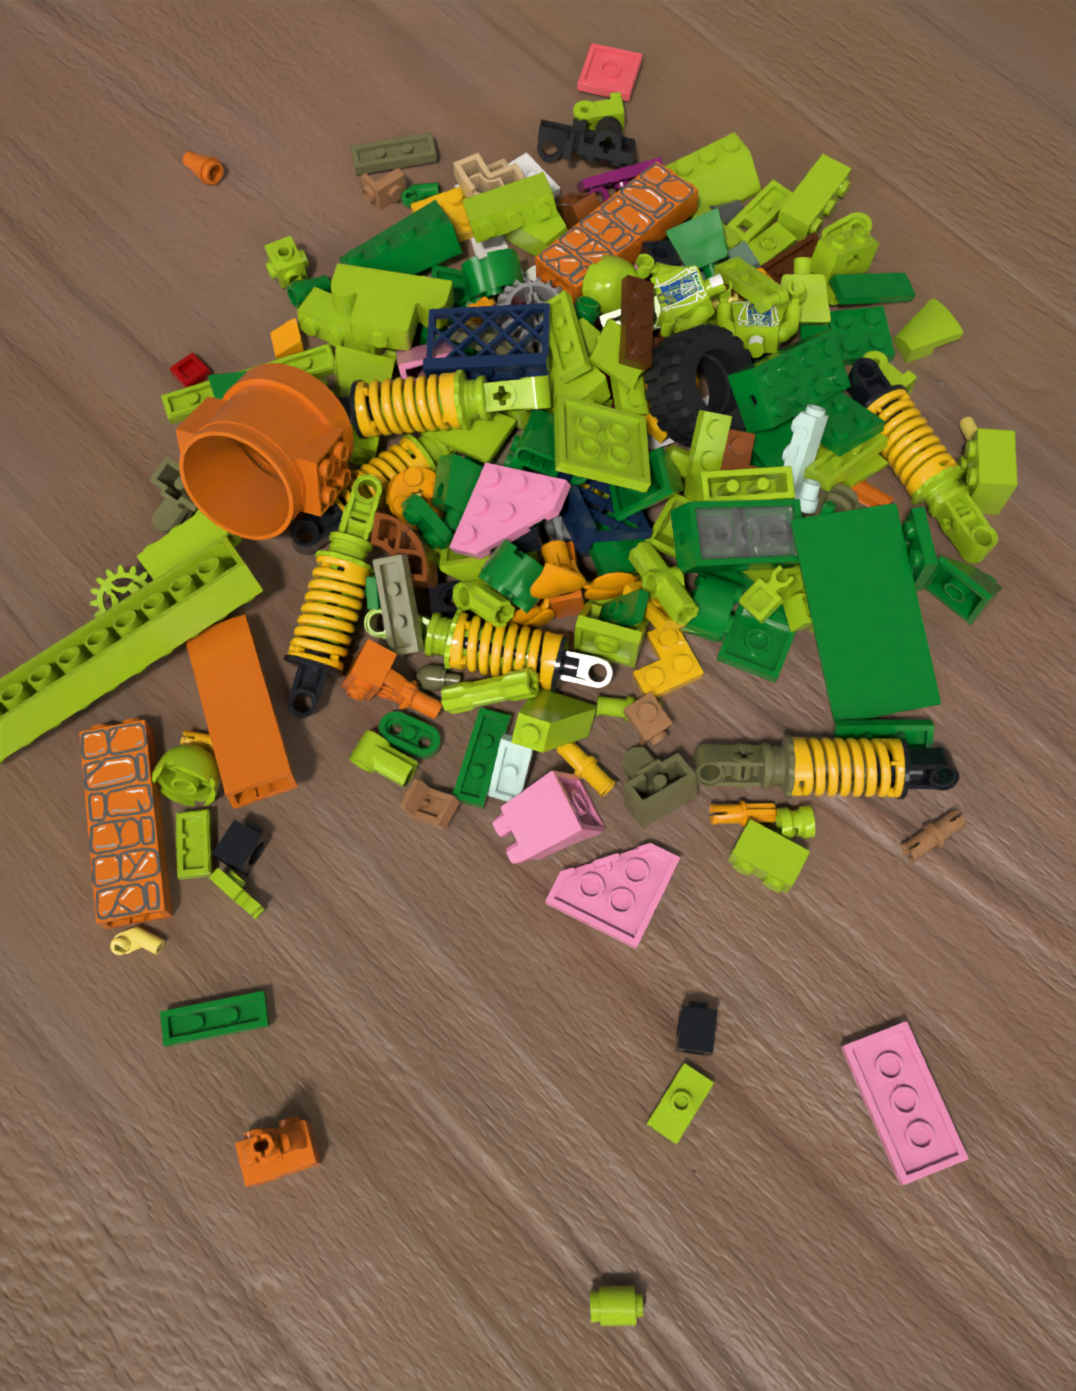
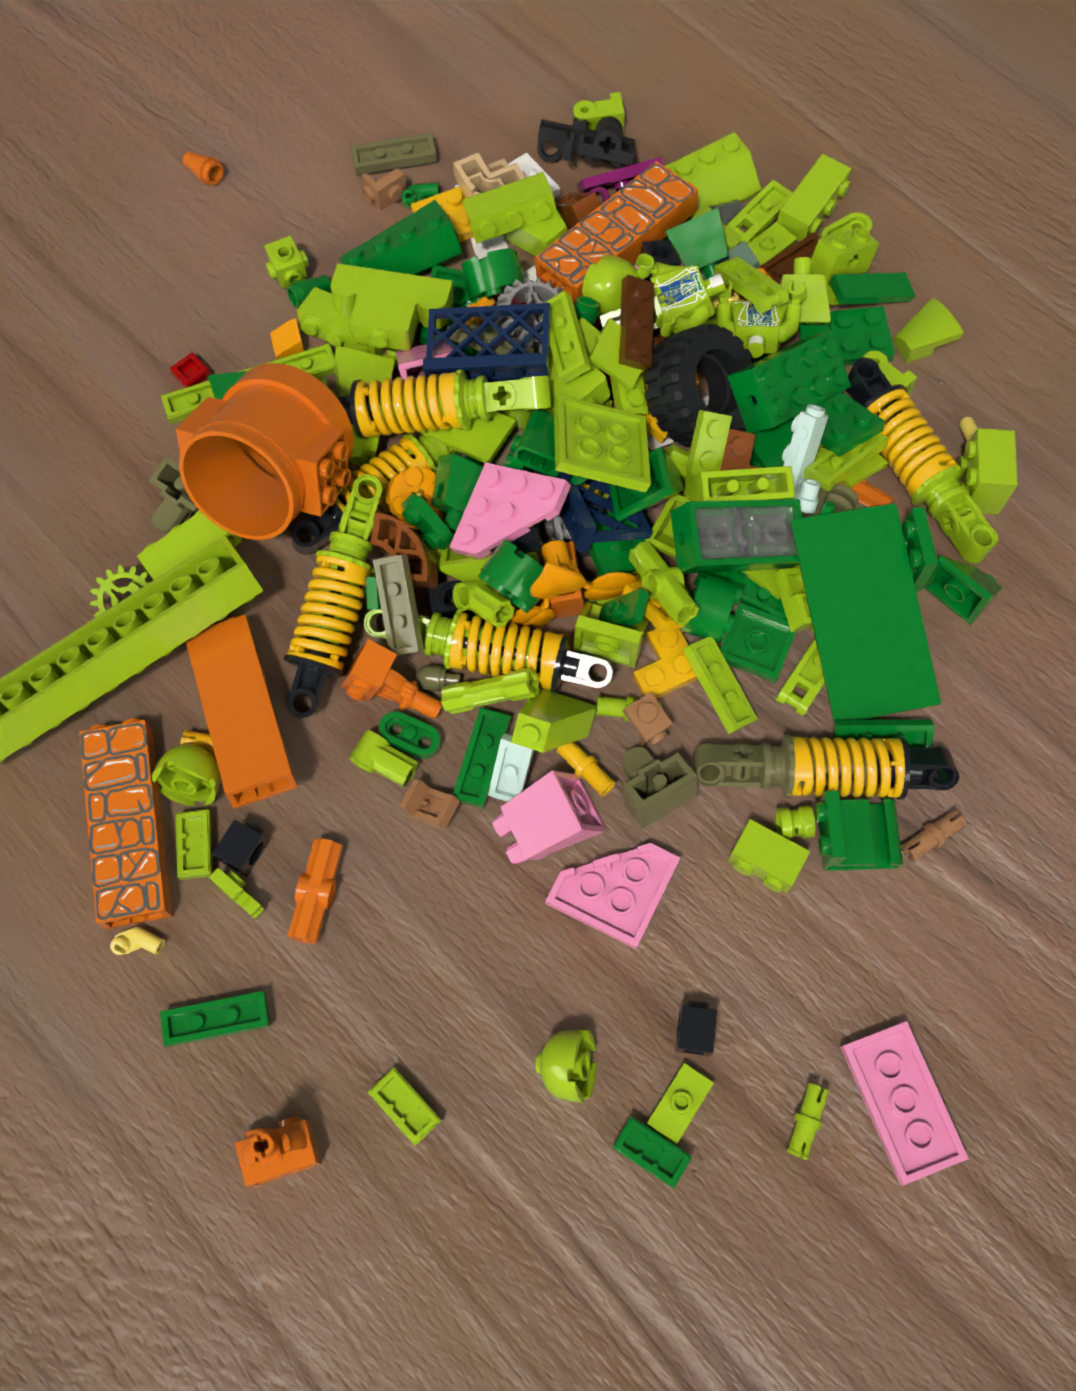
coral plate [577,43,643,102] -> none
lime brick [590,1285,643,1326] -> none
light orange axle [709,800,777,827] -> none
lime plate [739,565,796,624] -> none
none -> orange piece [287,838,343,944]
none -> lime plate [367,1068,442,1147]
none -> lime cylinder [535,1029,597,1103]
none -> green plate [612,1116,692,1189]
none -> lime plate [683,636,758,734]
none -> lime plate [776,639,825,717]
none -> lime pin [786,1083,830,1161]
none -> green piece [815,791,903,871]

